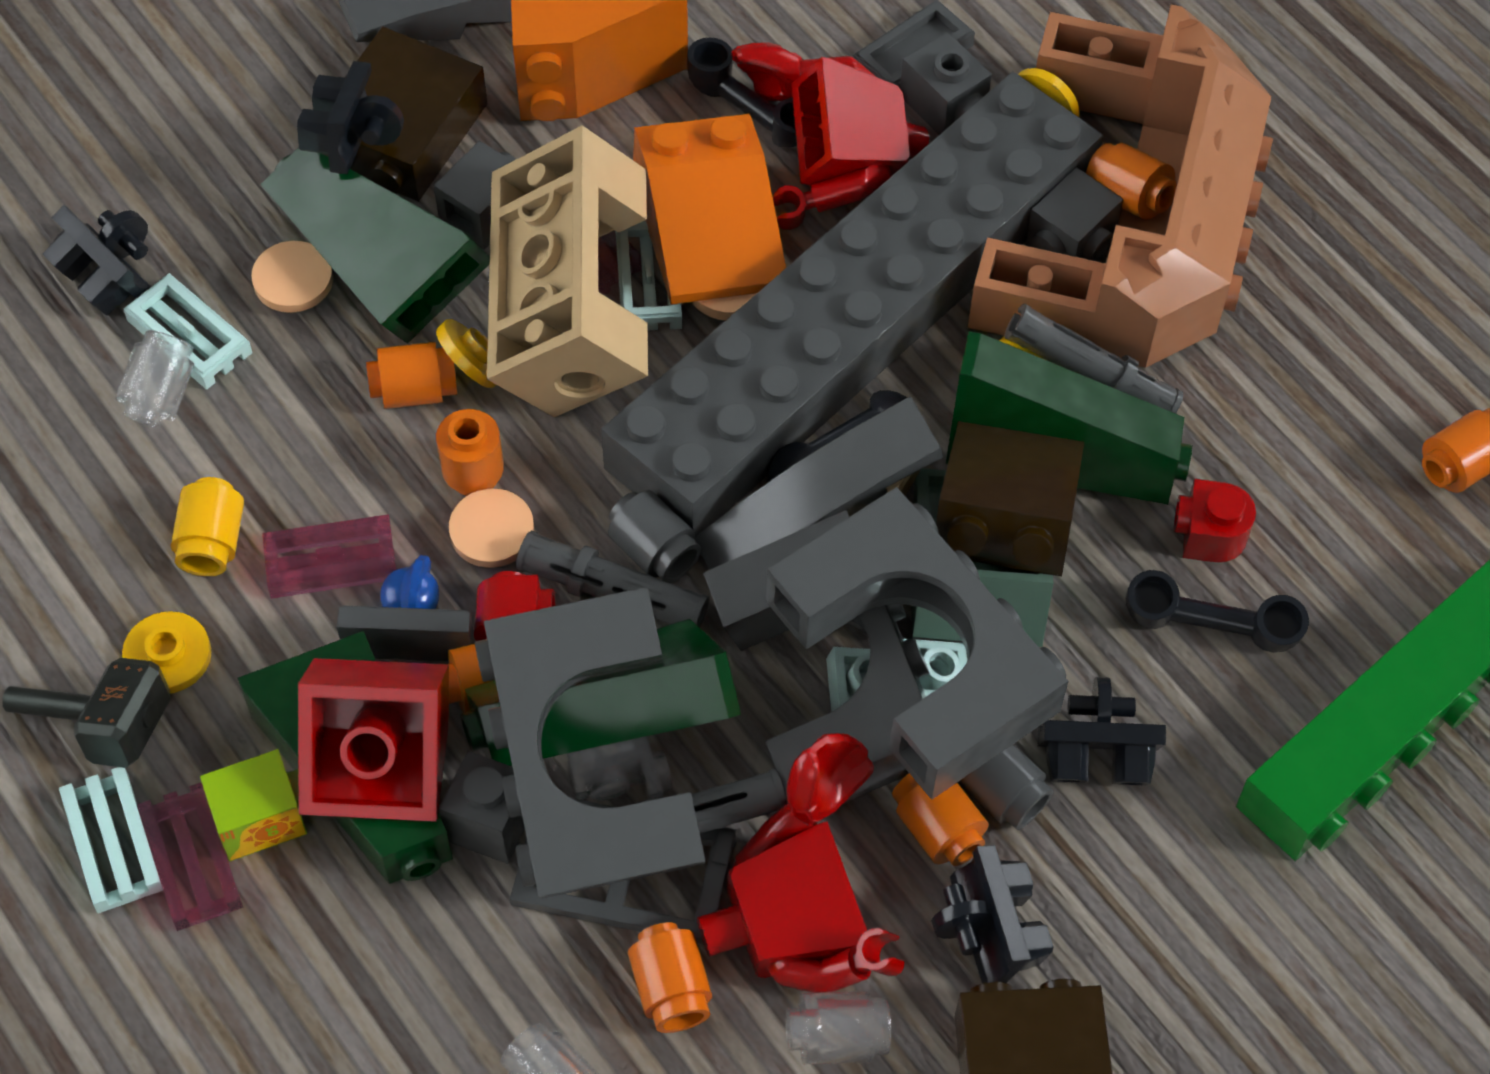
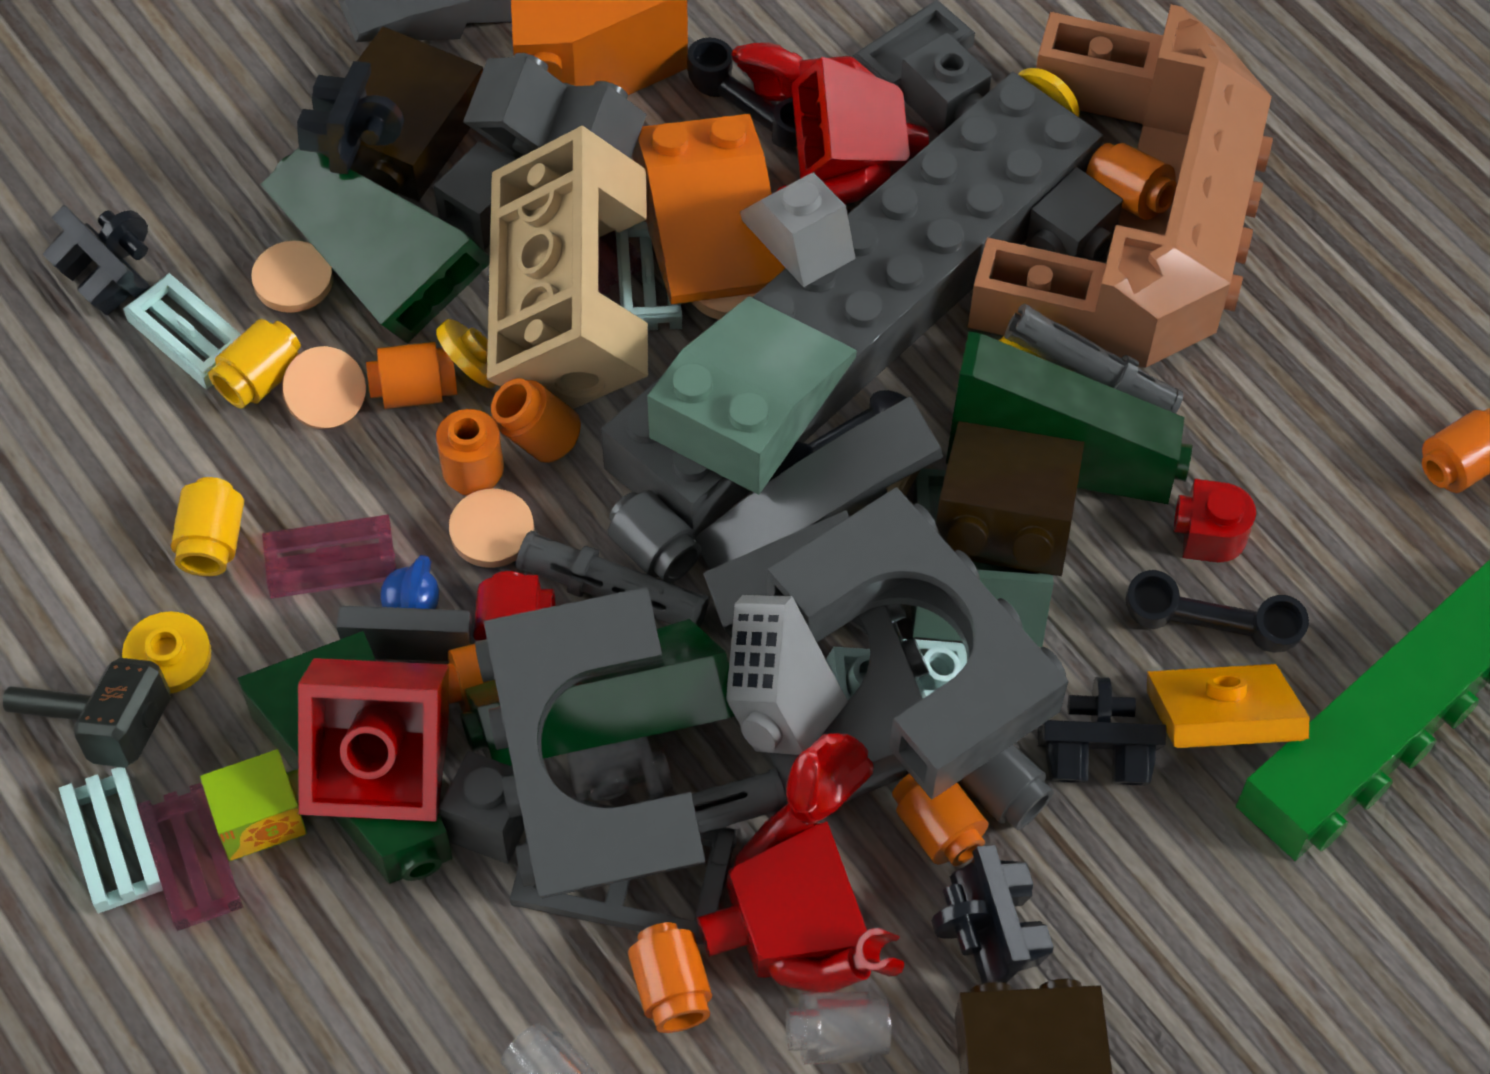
clear brick [115,330,195,427] -> none
none -> yellow brick [208,319,301,409]
none -> light nougat piece [282,346,366,429]
none -> dark grey brick [463,53,647,159]
none -> orange brick [491,378,581,463]
none -> sand green slope [647,296,857,495]
none -> light grey slope [726,595,848,755]
none -> light grey slope [740,172,856,287]
none -> light orange plate [1147,664,1310,748]

